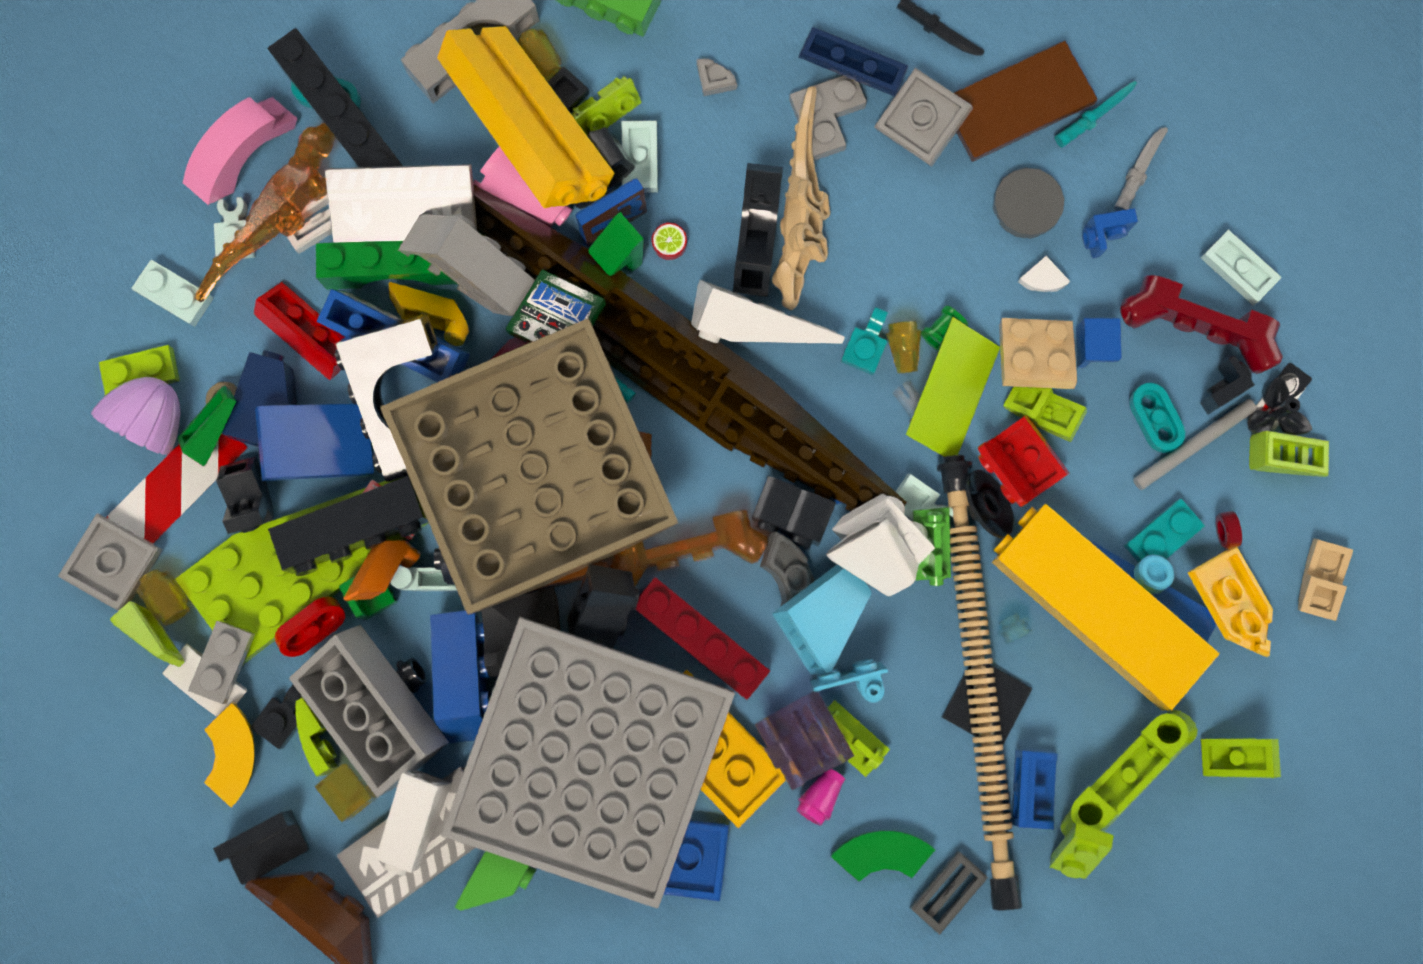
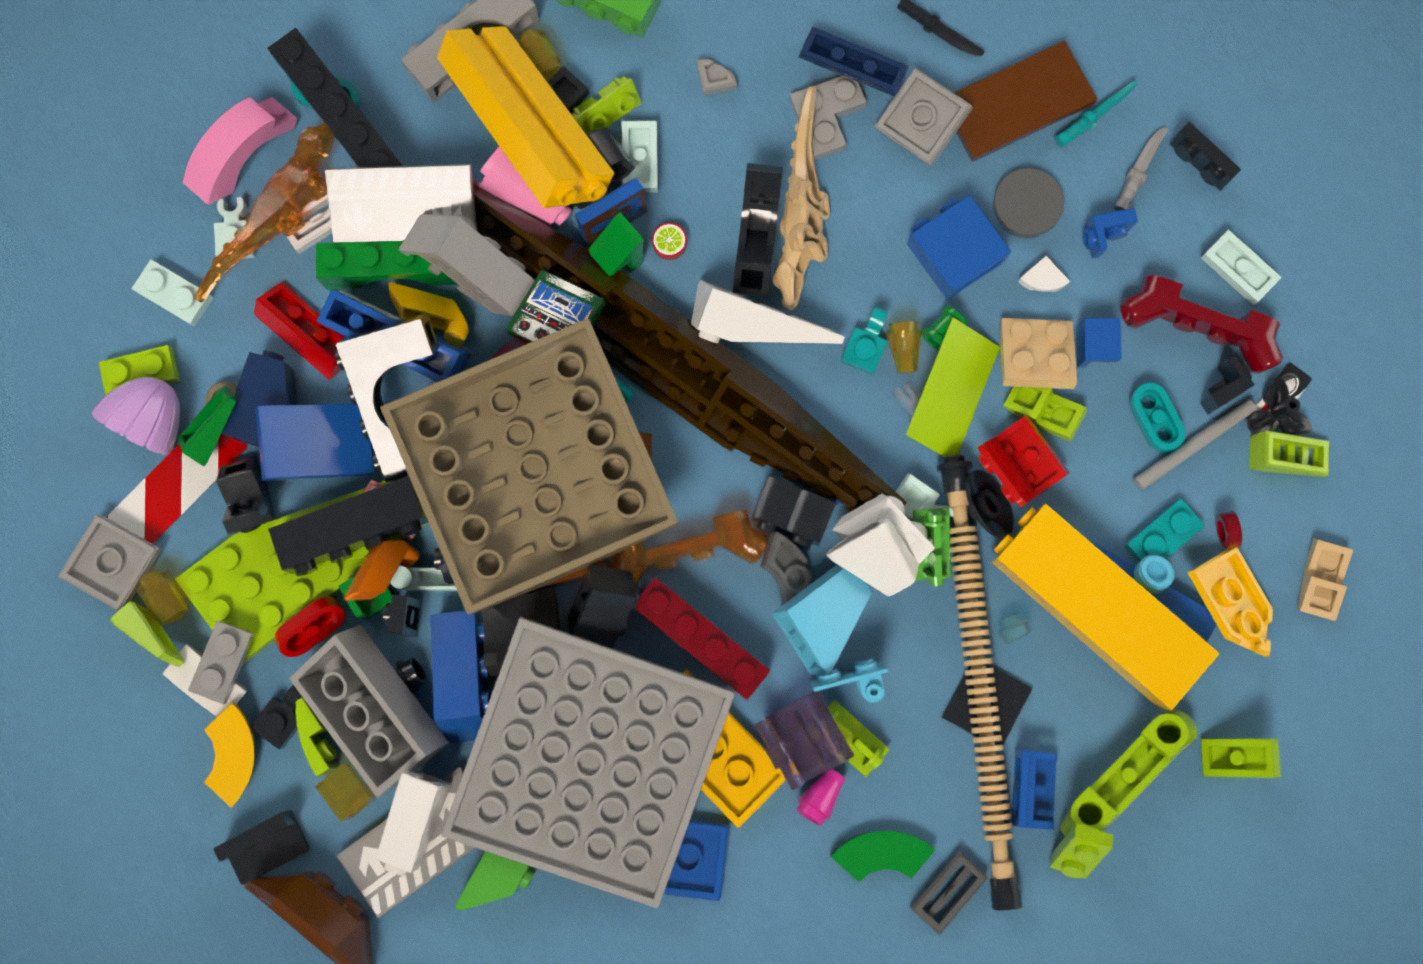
none -> black plate [383,595,422,638]
none -> blue brick [907,195,1011,300]
none -> black plate [1170,122,1242,191]

